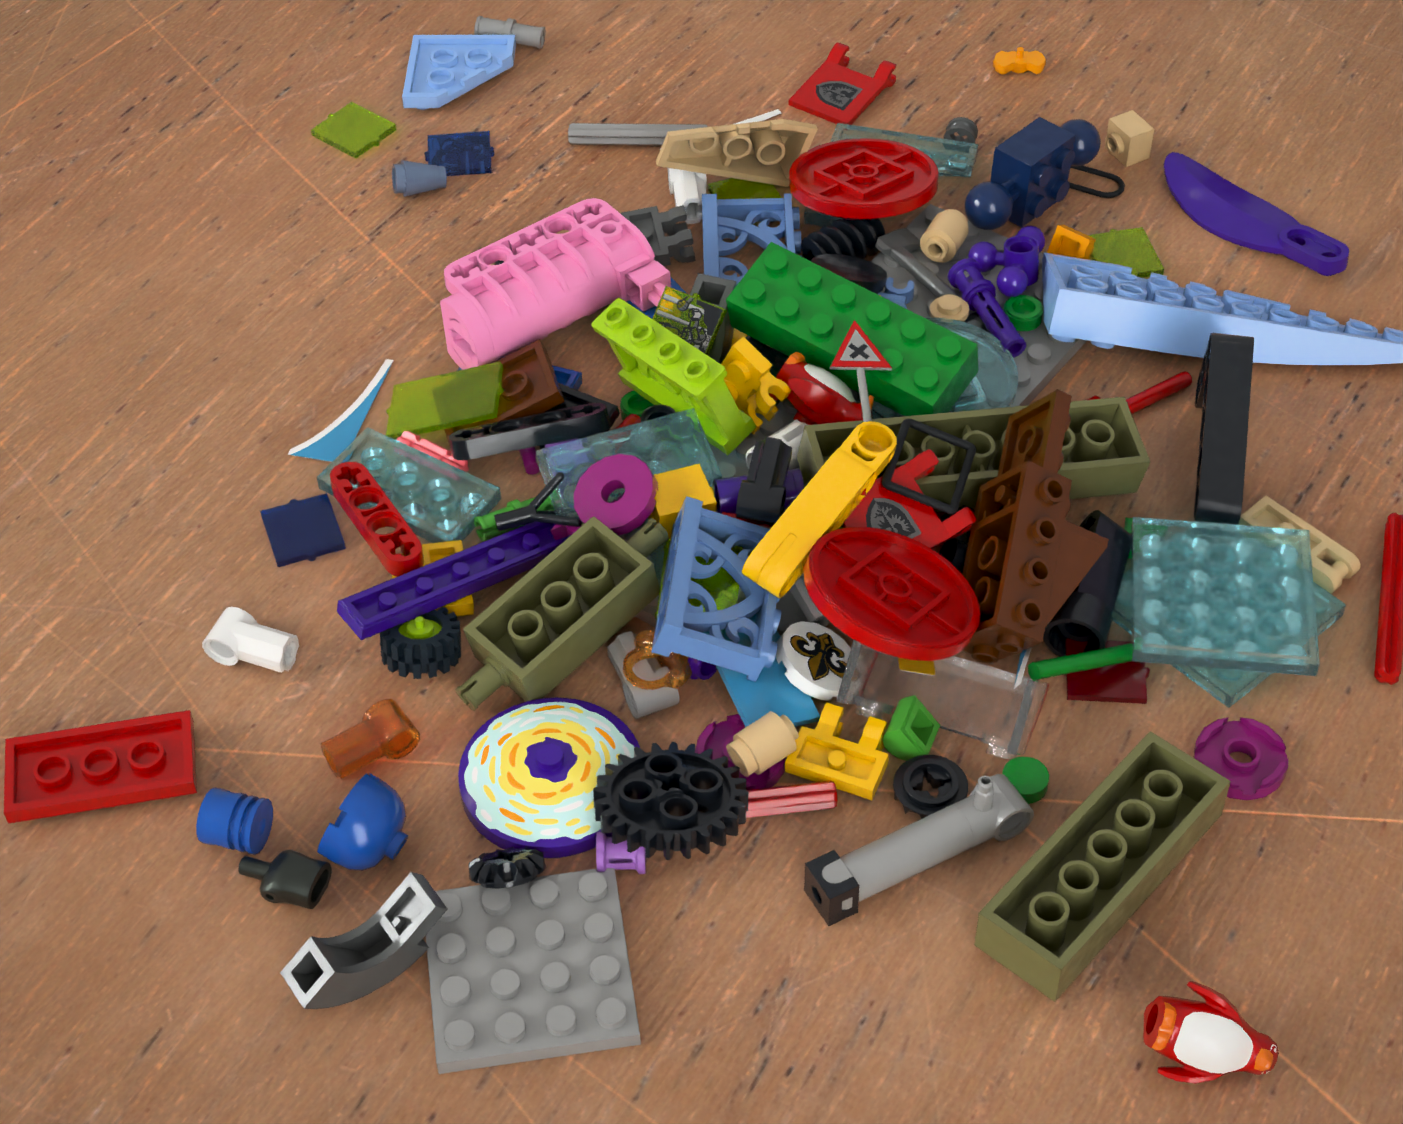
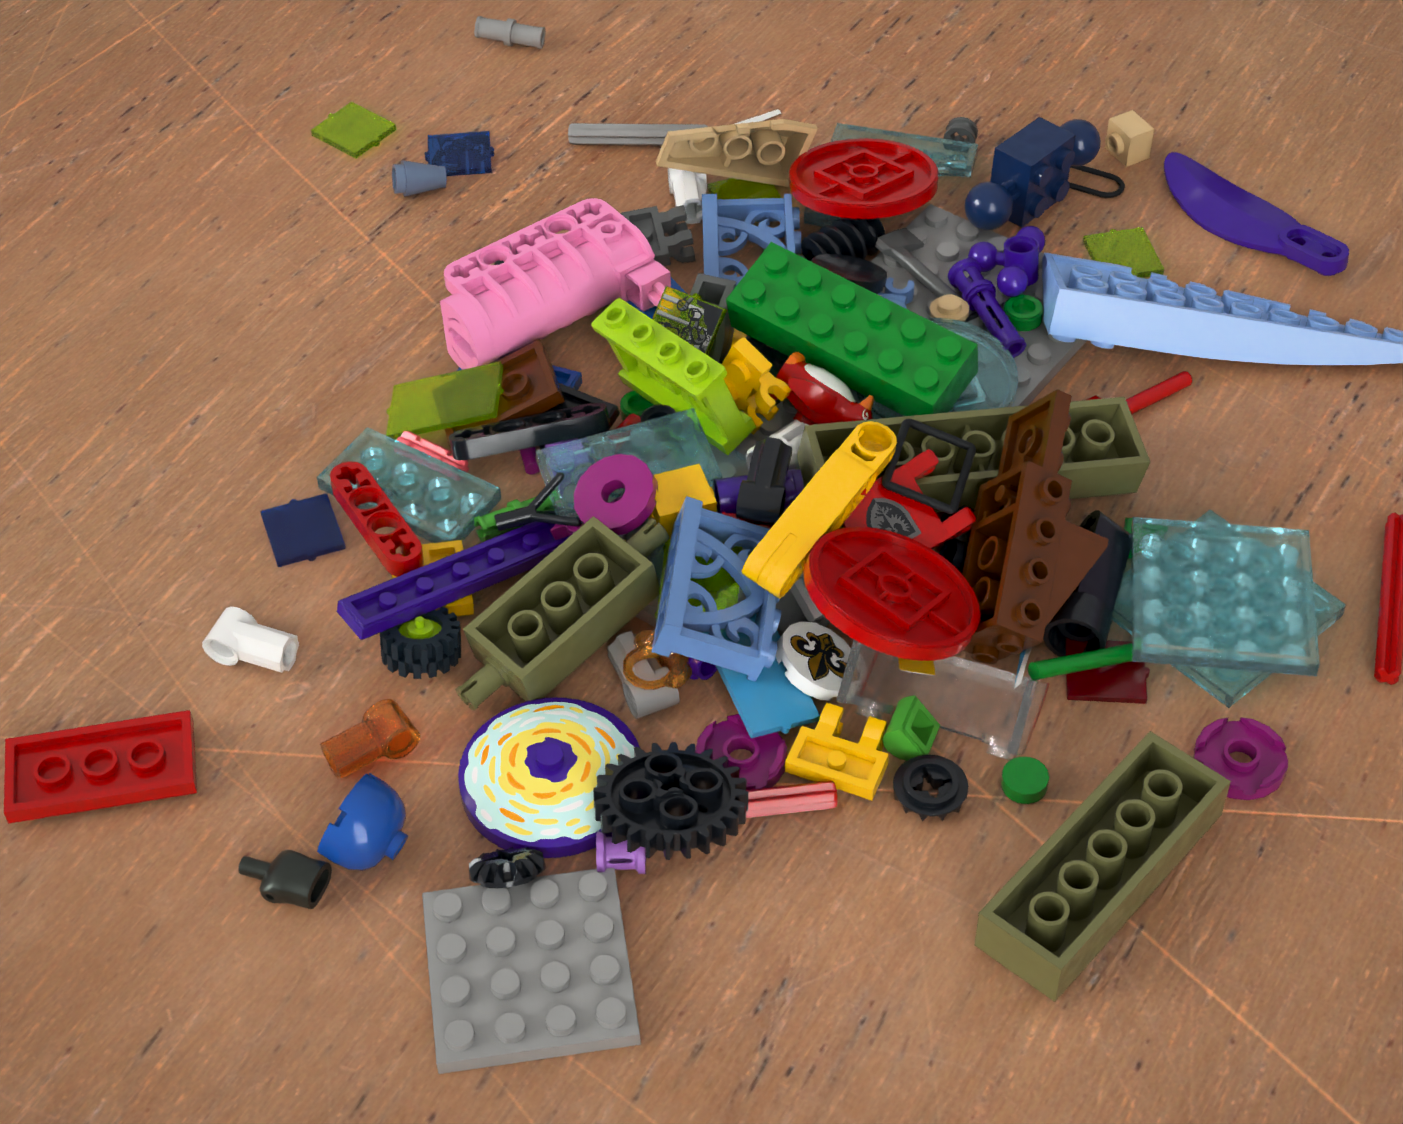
blue piece [196,787,273,855] -> none
dark grey arch [280,872,448,1009] -> none
dark azure sticker [288,359,394,463] -> none
light blue plate [402,35,516,110] -> none
tan brick [726,711,799,777] -> none
red flag [789,42,896,129] -> none
light grey piece [804,774,1034,926] -> none
piece [830,320,892,422] -> none
tan brick [920,209,969,263] -> none
light orange piece [993,47,1046,75] -> none
light orange tile [1047,225,1096,260] -> none
animal [1143,981,1279,1084] -> none
black beam [1194,333,1254,525] -> none
tan plate [1237,496,1361,595] -> none

